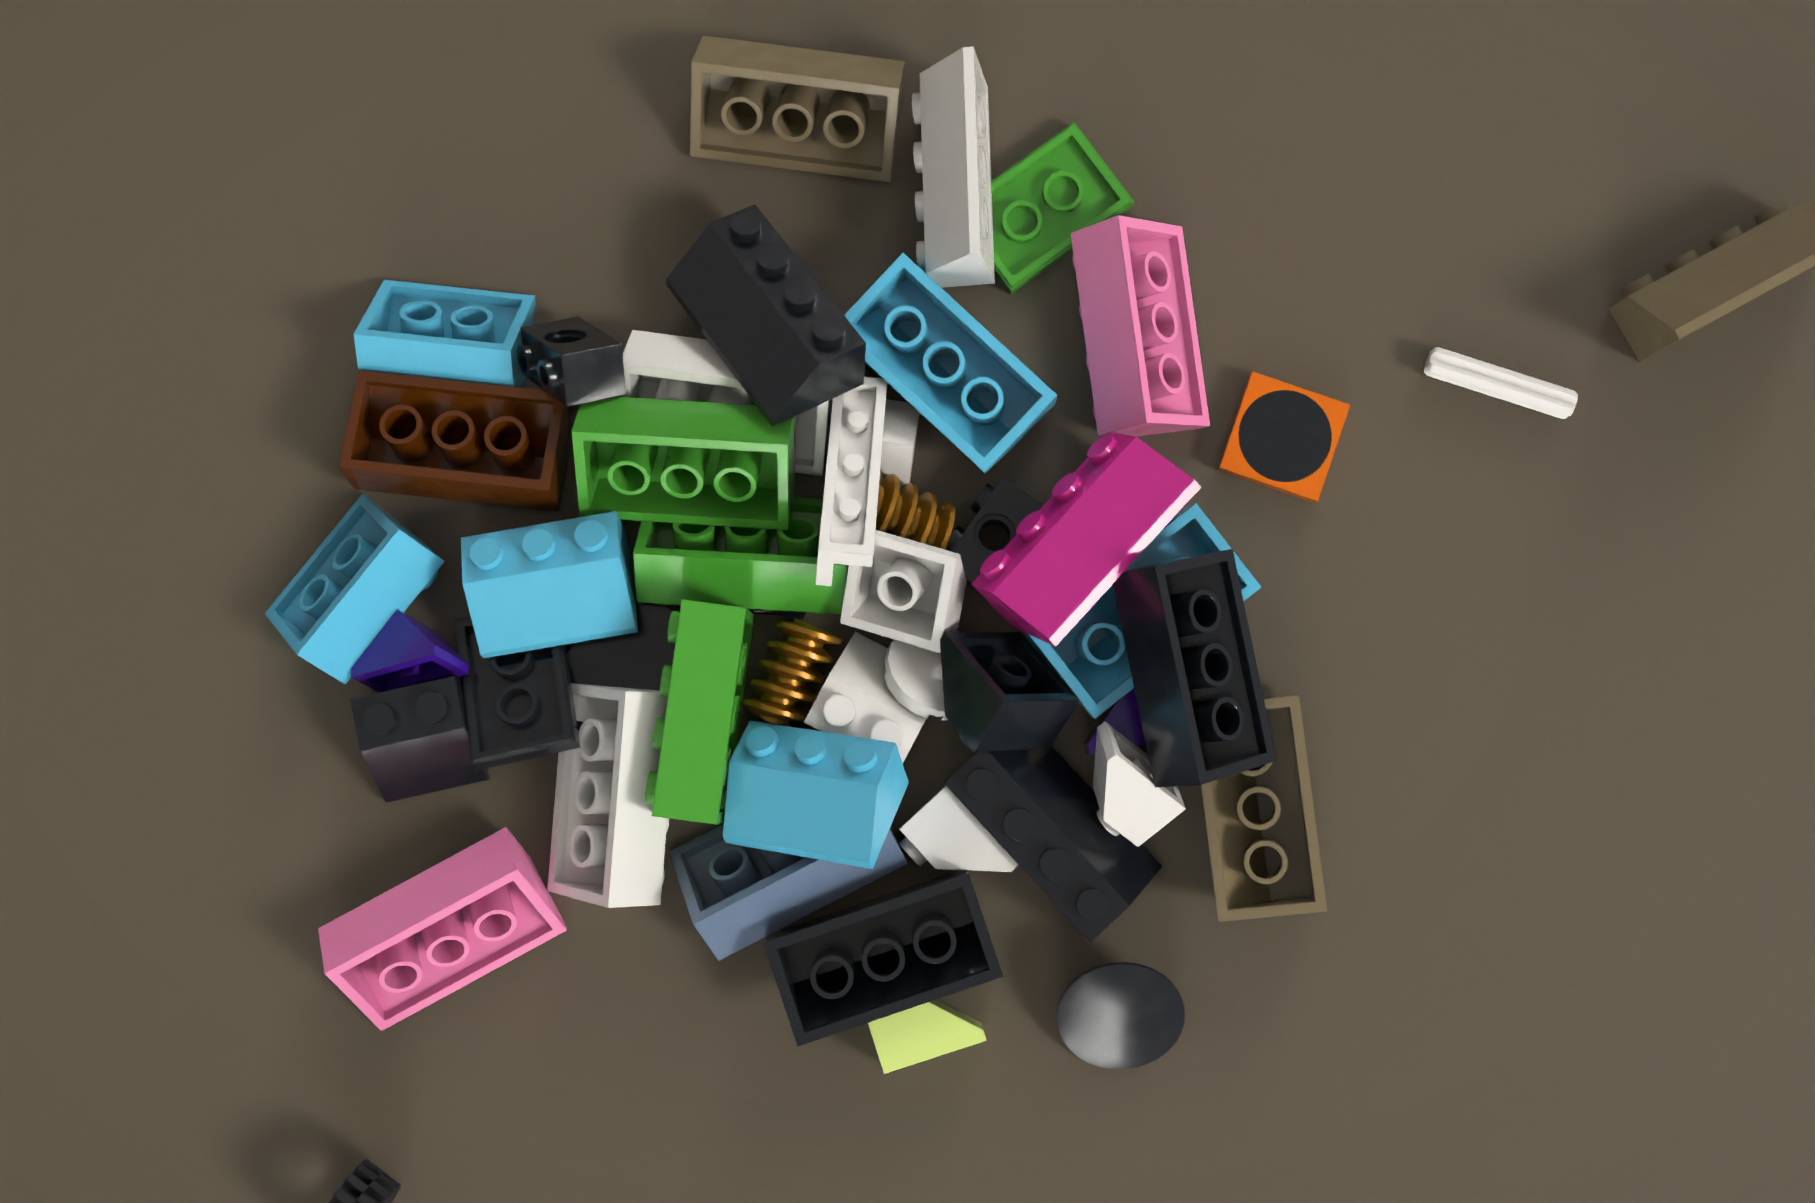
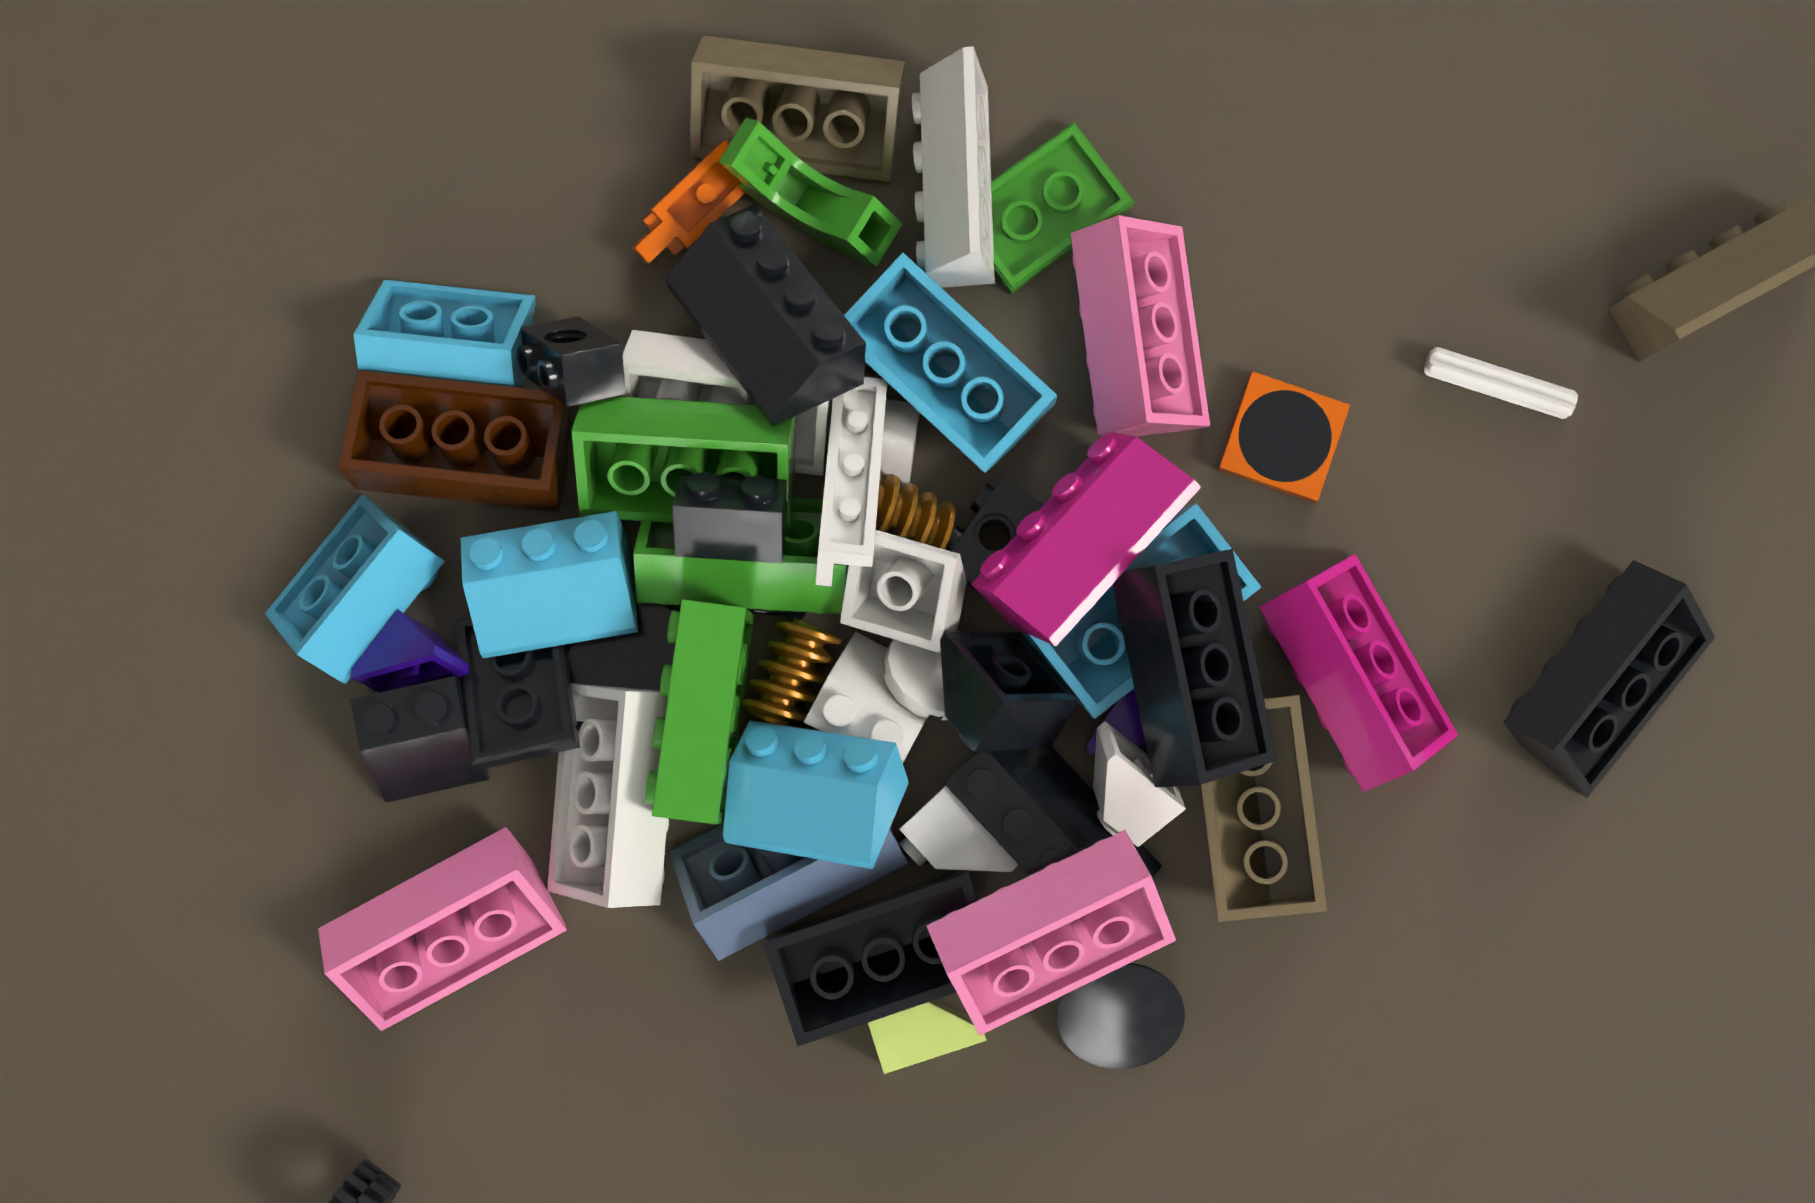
none -> orange hinge [631,139,746,264]
none -> black brick [673,472,788,563]
none -> bright green arch [719,117,903,267]
none -> bright pink slope [926,830,1176,1035]
none -> dark pink slope [1259,554,1458,792]
none -> black slope [1503,560,1715,798]

